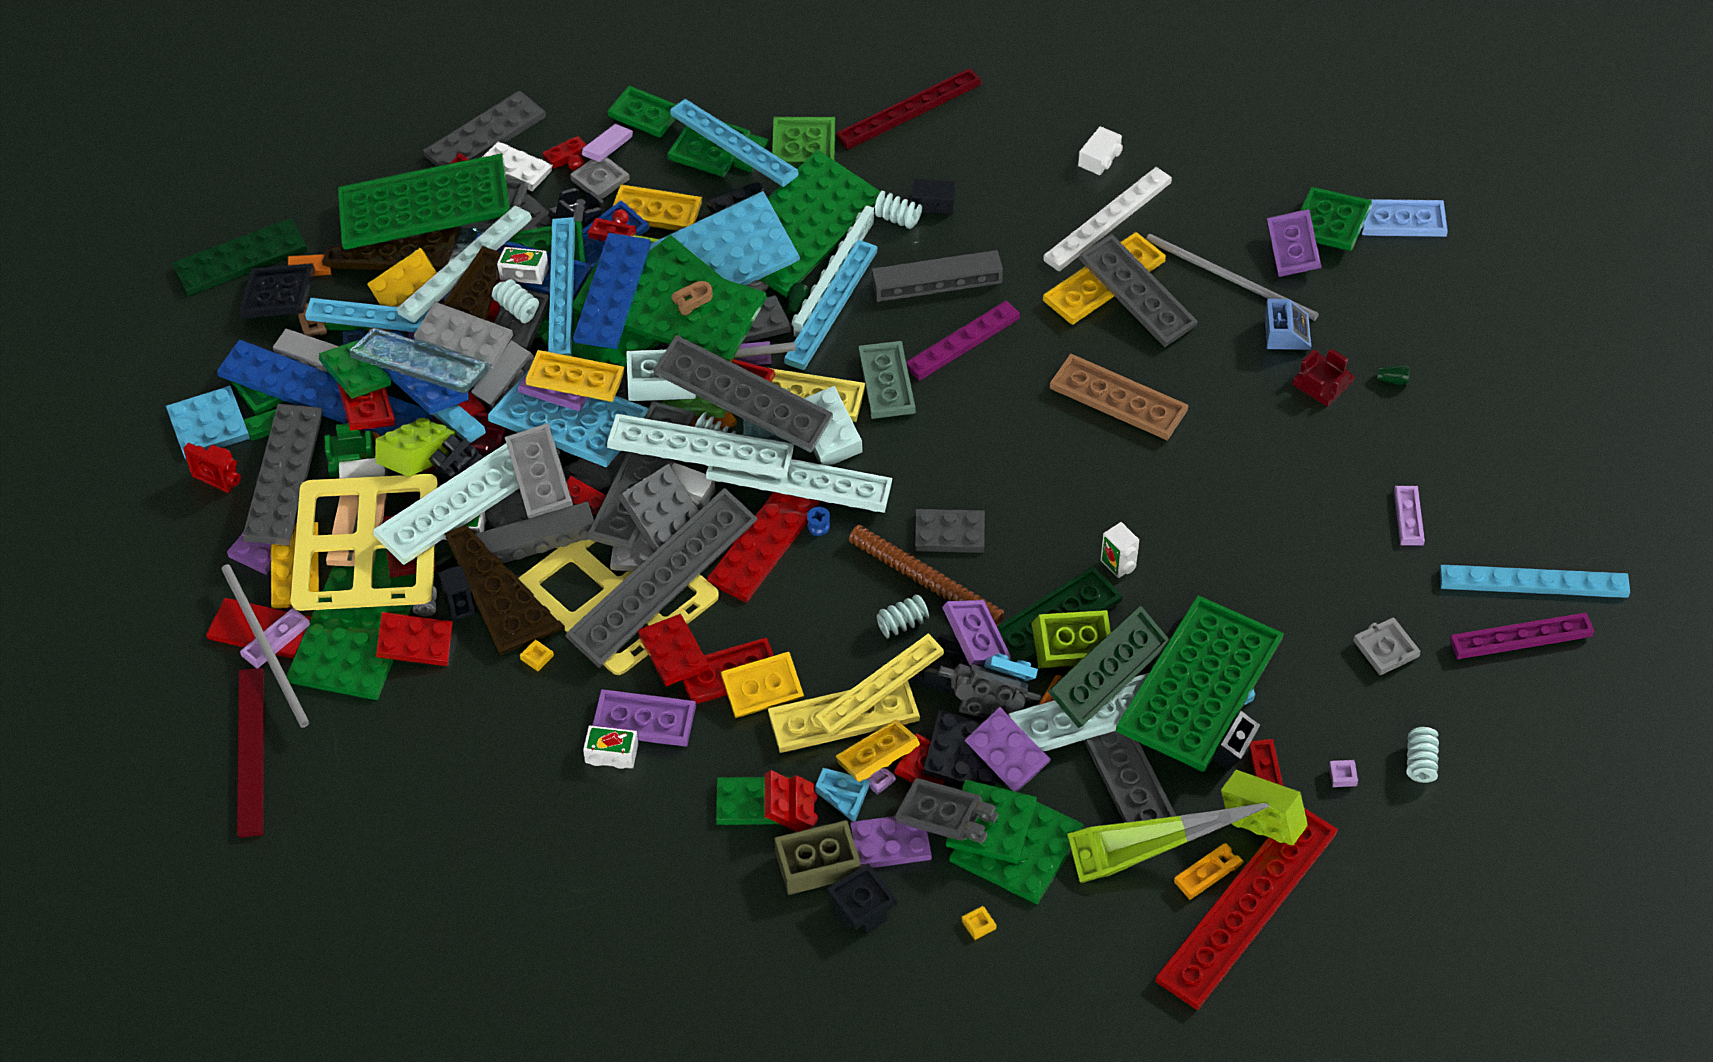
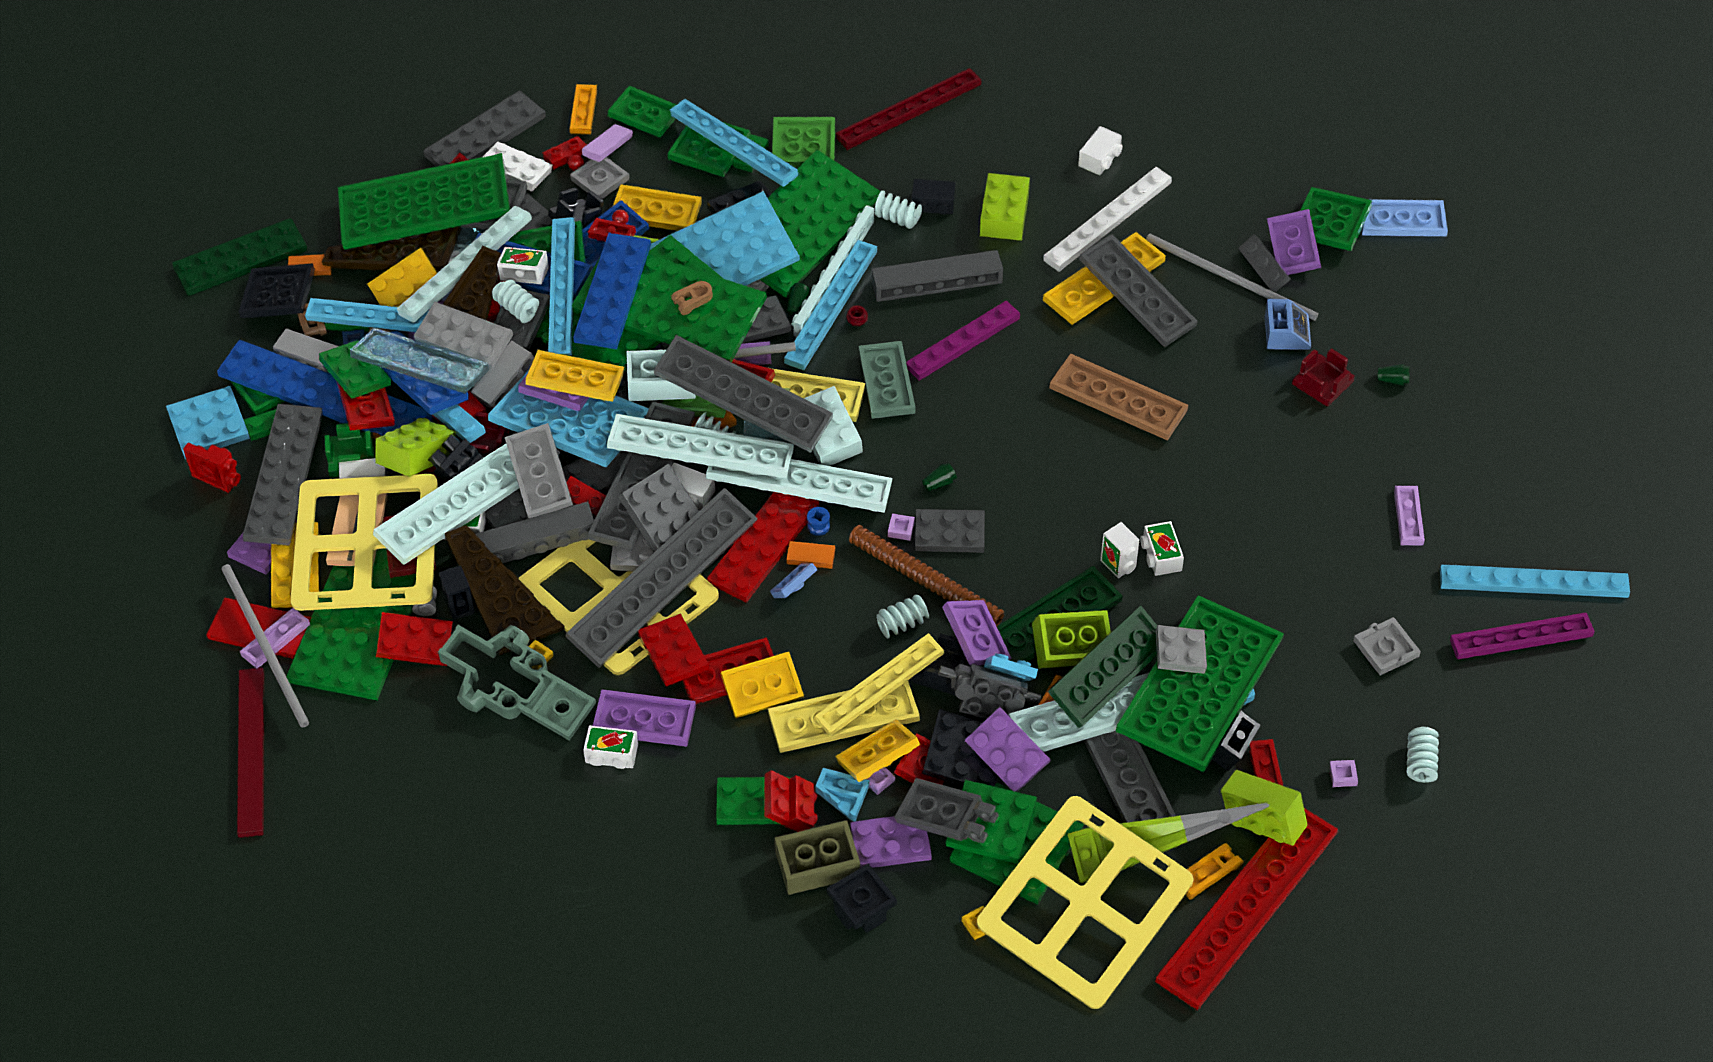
none -> sand green piece [438,625,596,741]
none -> light orange plate [570,84,597,135]
none -> medium blue plate [770,563,817,598]
none -> orange tile [787,541,835,569]
none -> dark red plate [846,305,868,326]
none -> lavender plate [888,514,915,541]
none -> dark green cone [922,463,957,492]
none -> light yellow window [977,796,1193,1009]
none -> lime brick [980,173,1030,241]
none -> brick [1140,521,1184,576]
none -> light grey plate [1156,625,1207,674]
none -> dark grey plate [1239,234,1290,293]

